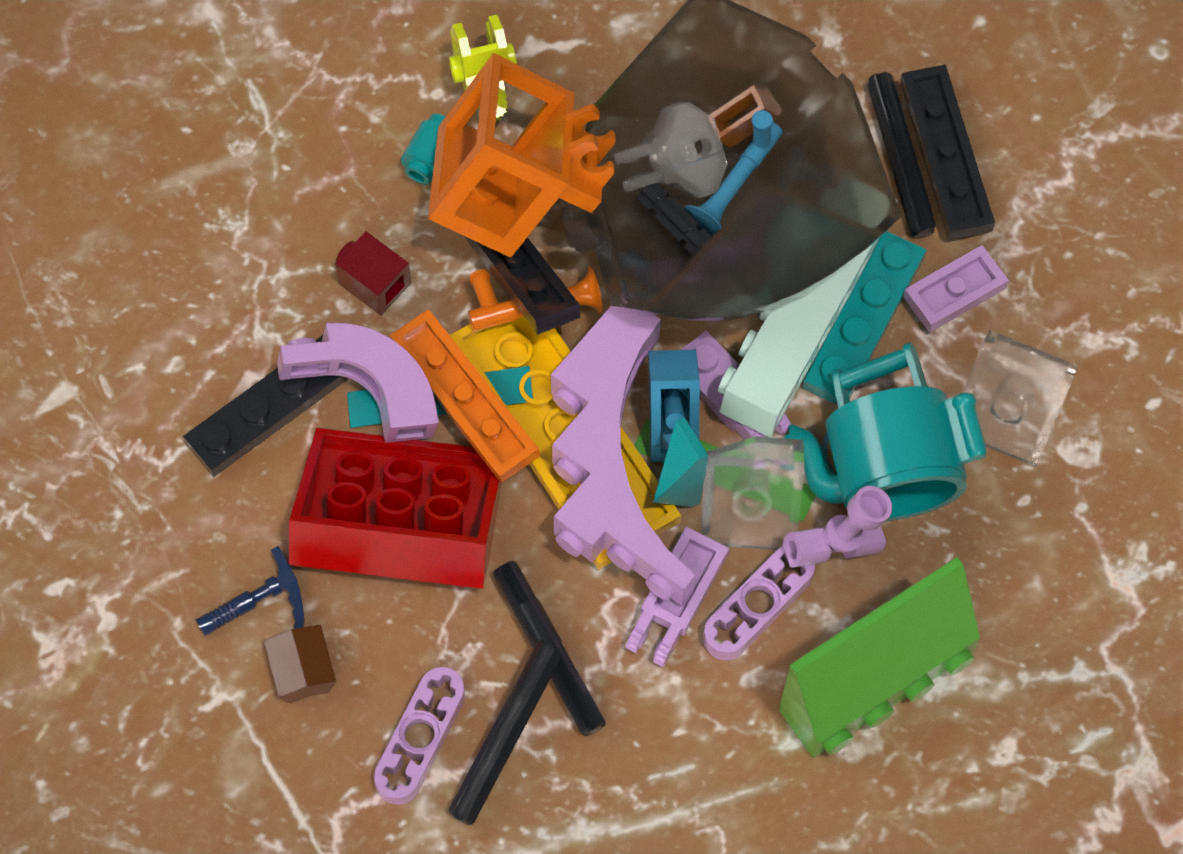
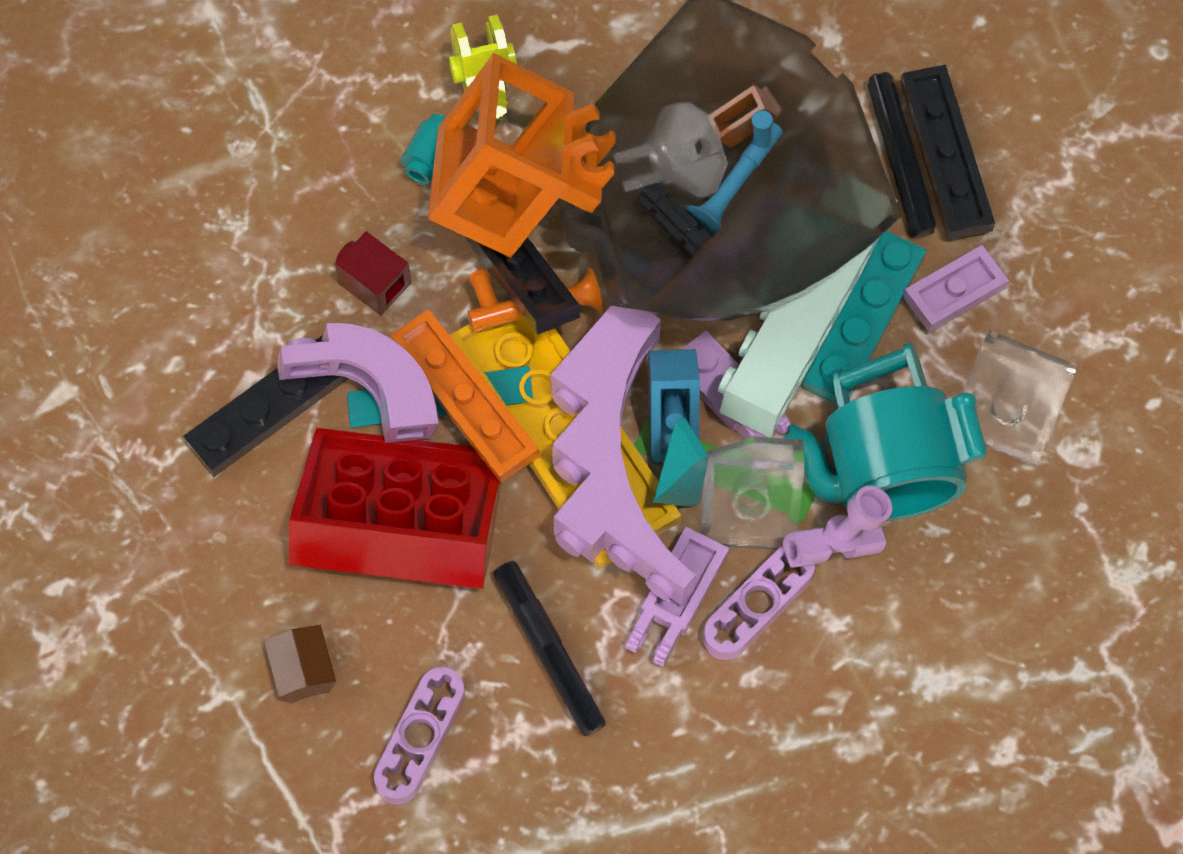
dark blue piece [195,546,305,636] -> none
black axle [449,640,562,825] -> none
bright green slope [779,557,980,758] -> none

